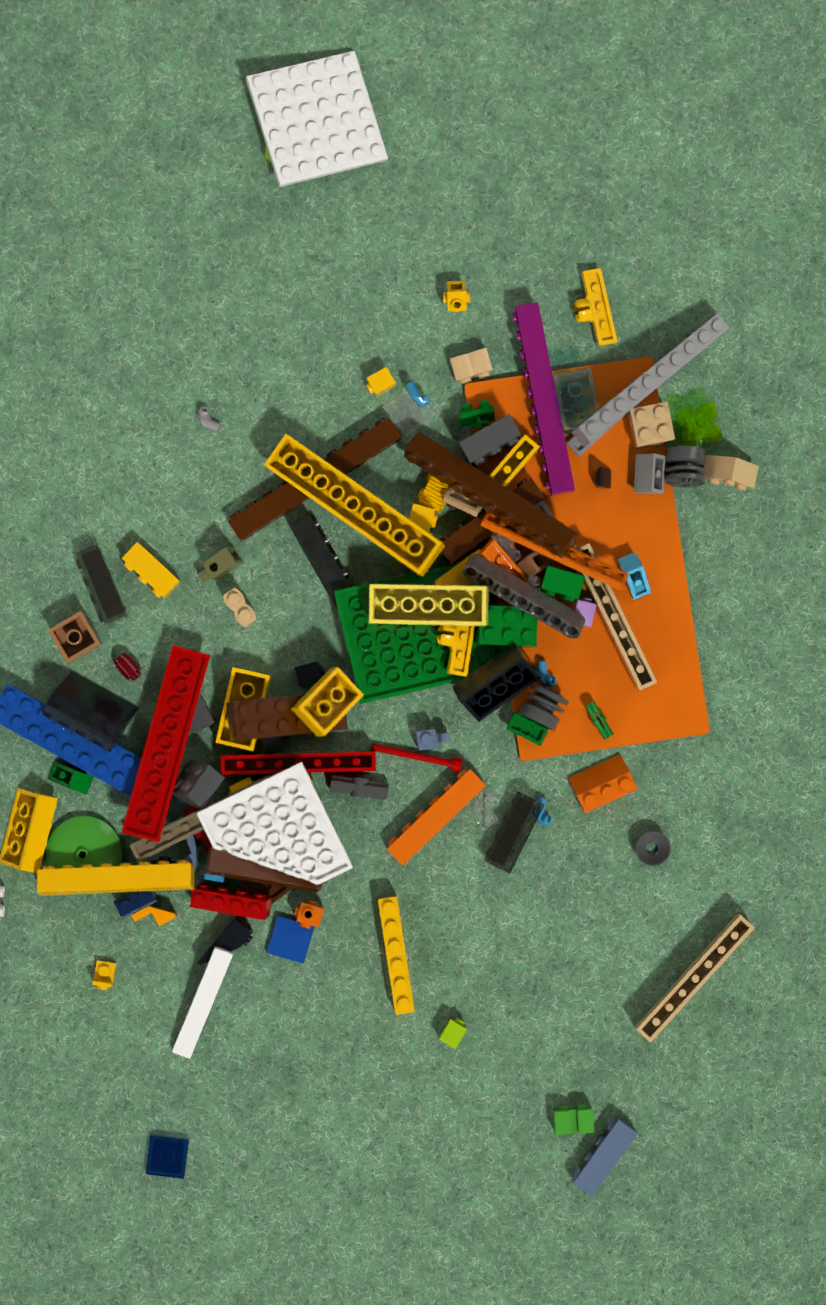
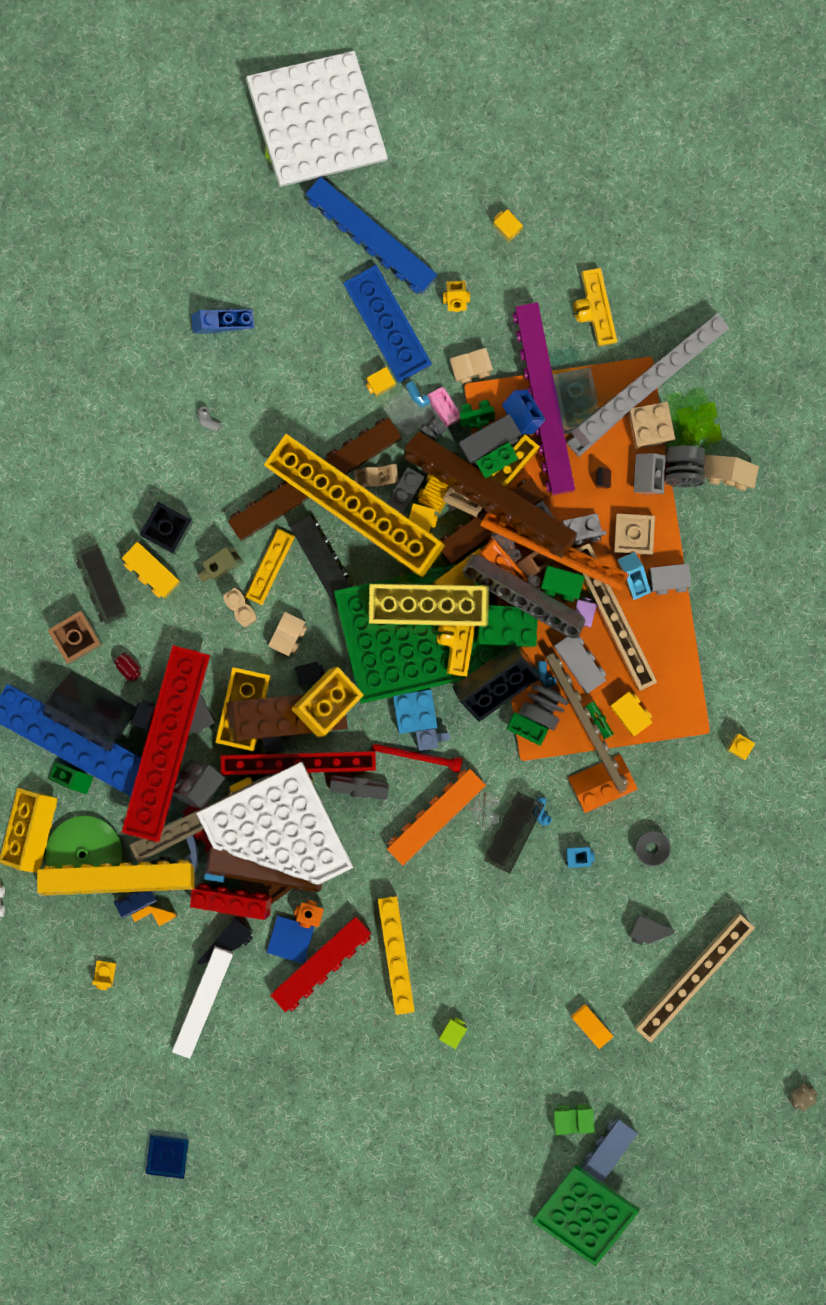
none -> black brick [130,700,155,730]
none -> black brick [139,502,193,555]
none -> blue slope [191,309,254,334]
none -> yellow tile [245,528,295,605]
none -> tan brick [268,612,308,656]
none -> red brick [270,916,372,1013]
none -> blue brick [306,176,437,295]
none -> blue plate [343,265,432,383]
none -> tan slope [354,464,399,488]
none -> dark grey brick [387,467,424,515]
none -> dark azure brick [393,690,437,734]
none -> dark grey wheel [420,416,446,441]
none -> bright pink plate [427,387,460,428]
none -> green hinge [476,442,519,478]
none -> yellow brick [493,209,523,242]
none -> blue brick [502,390,546,435]
none -> green plate [532,1164,640,1267]
none -> dark tan plate [546,653,628,794]
none -> light grey brick [553,636,606,694]
none -> flat silver bracket [561,514,607,546]
none -> dark azure brick [566,847,595,868]
none -> light orange slope [570,1004,614,1049]
none -> yellow brick [610,692,653,737]
none -> tan plate [614,514,655,555]
none -> dark grey slope [629,914,675,945]
none -> light grey brick [649,564,692,595]
none -> yellow brick [727,734,756,760]
none -> dark tan piece [789,1083,818,1112]

